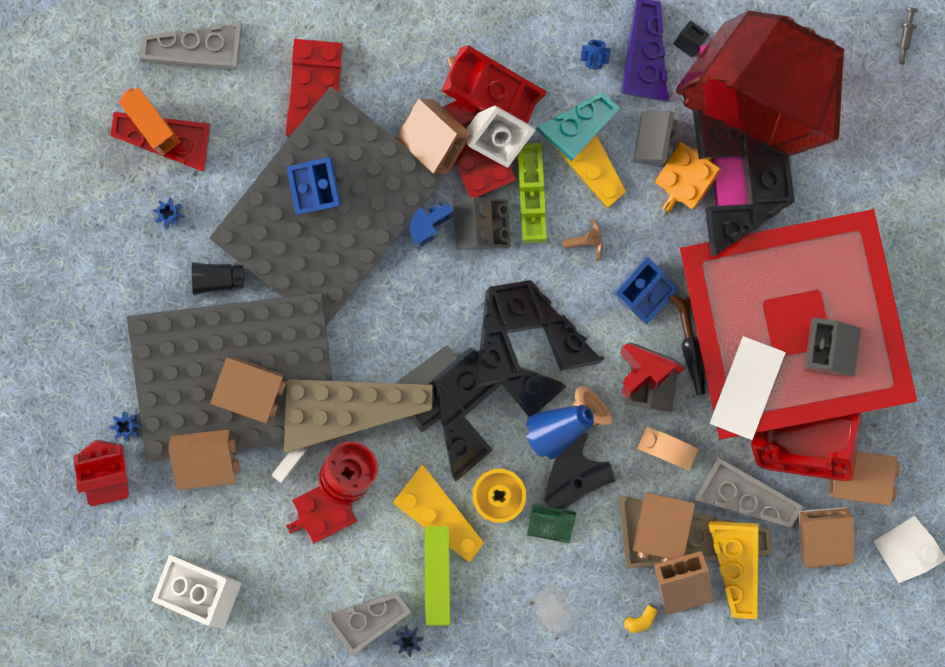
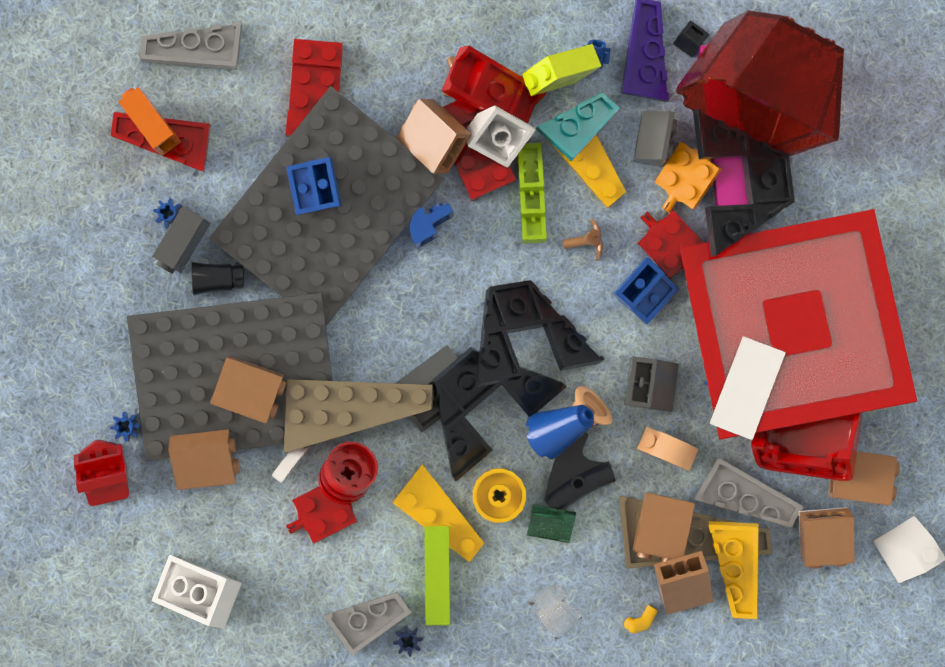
dark grey slope [453,197,511,250] -> none
red piece [620,343,685,400] -> none
black piece [669,296,706,396] -> none
dark grey slope [804,317,861,378] -> none
dark grey piece [899,7,918,65] -> none
none -> dark grey brick [152,206,211,274]
none -> neon yellow brick [522,44,601,96]
none -> red plate [638,210,703,278]

